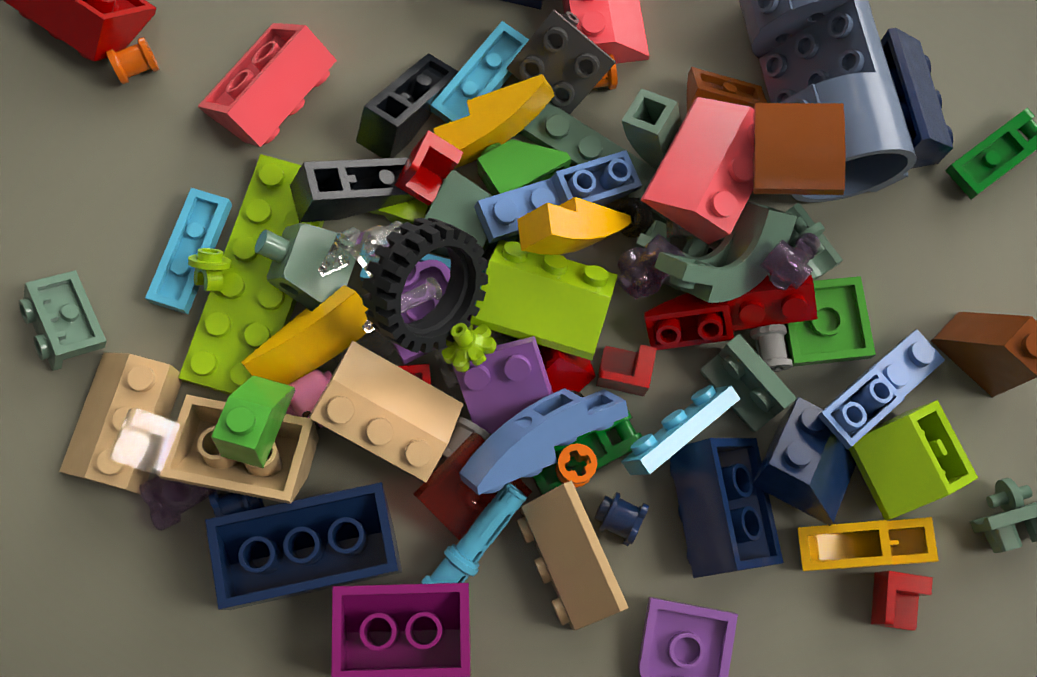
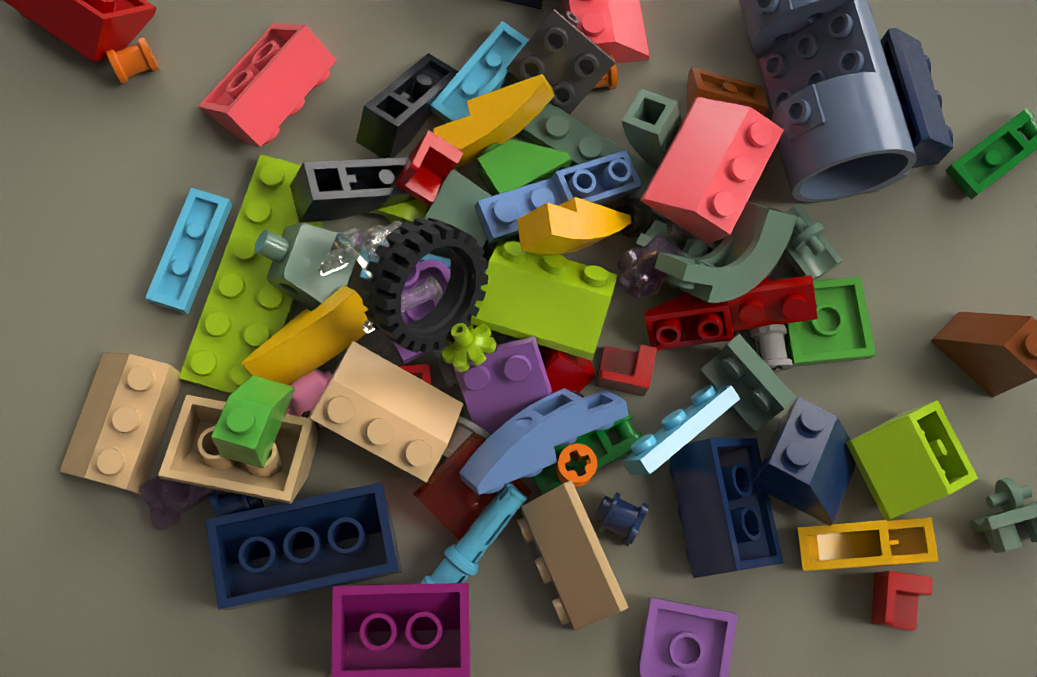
sand green bracket [19,270,107,371] -> none
clear panel [110,408,181,475] -> none
lime plate [188,248,231,291] -> none
dark orange slope [753,103,846,195] -> none
clear purple plate [760,233,820,290] -> none
medium blue slope [817,329,945,449] -> none

